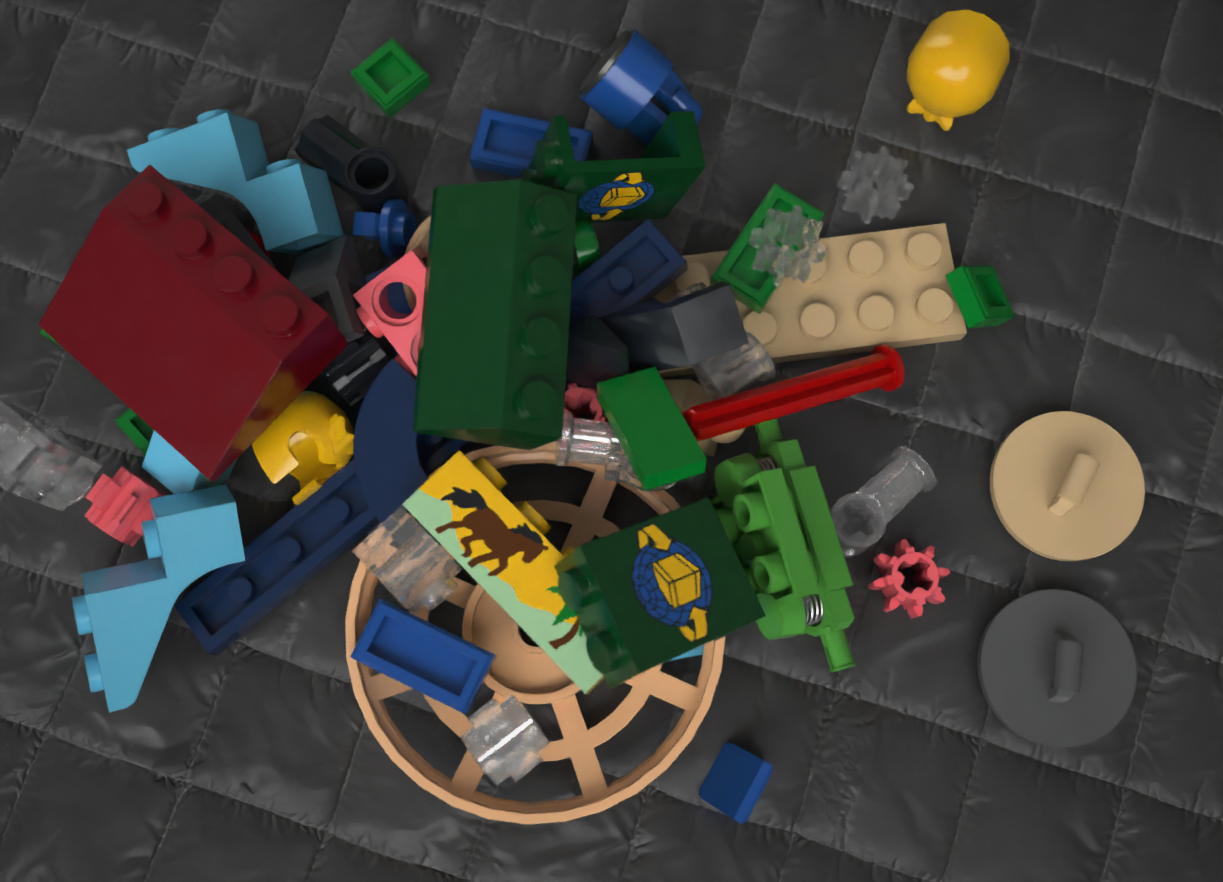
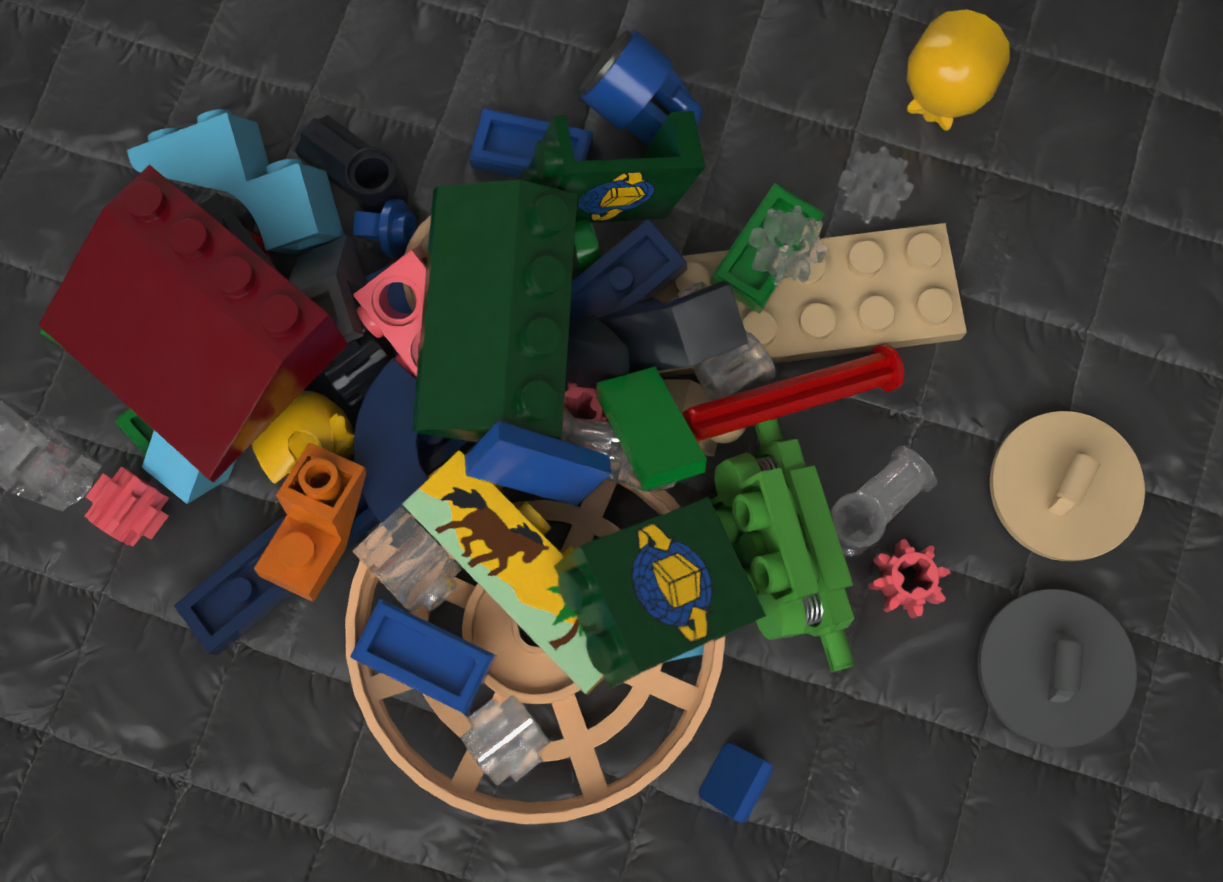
medium azure arch [72,484,245,712] -> none
green tile [350,37,431,119] -> none
green tile [945,265,1014,329] -> none
none -> orange slope [254,442,367,602]
none -> blue tile [465,421,612,506]

